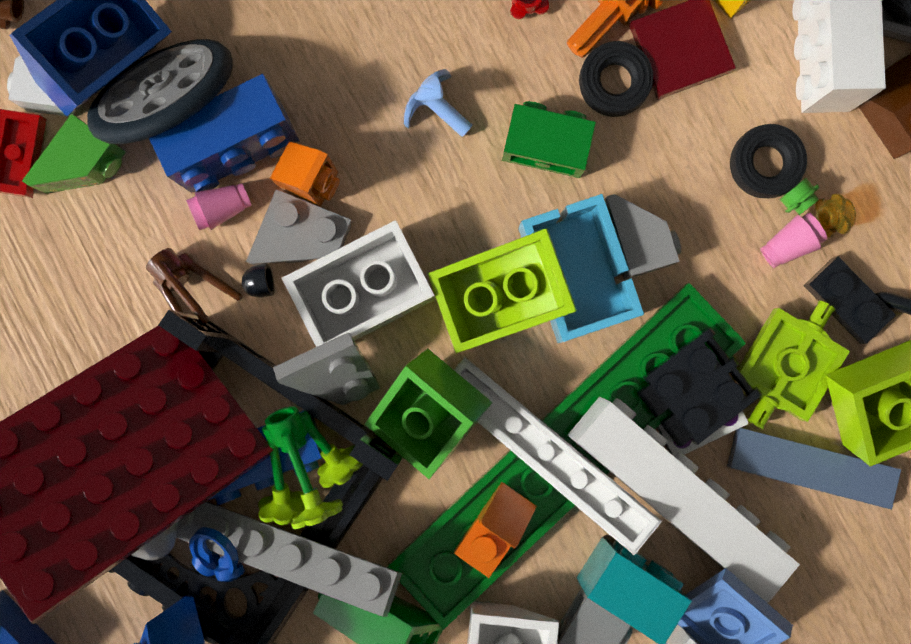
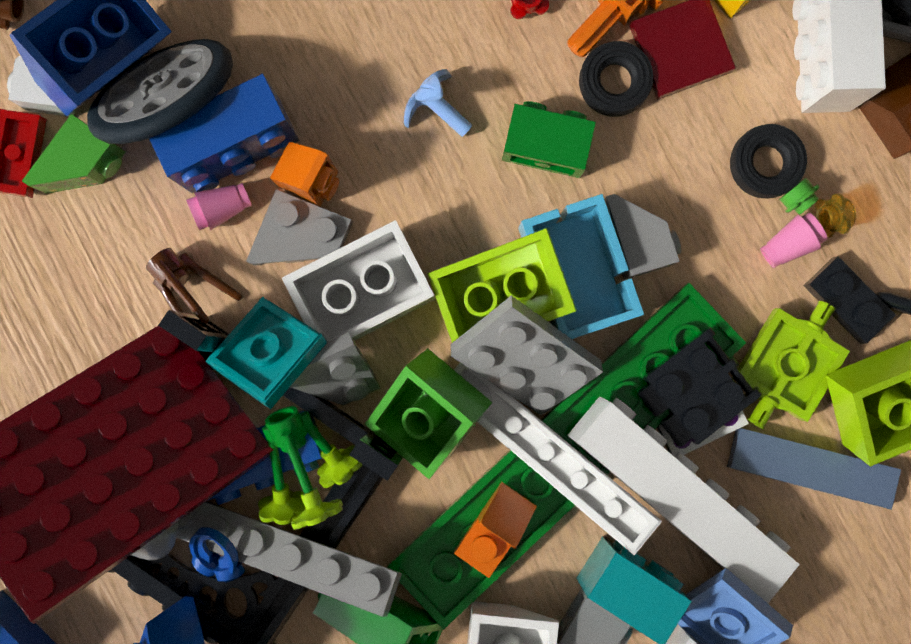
black hinge [241,263,275,298] -> none
none -> teal tile [206,297,327,410]
none -> light grey plate [451,295,603,416]

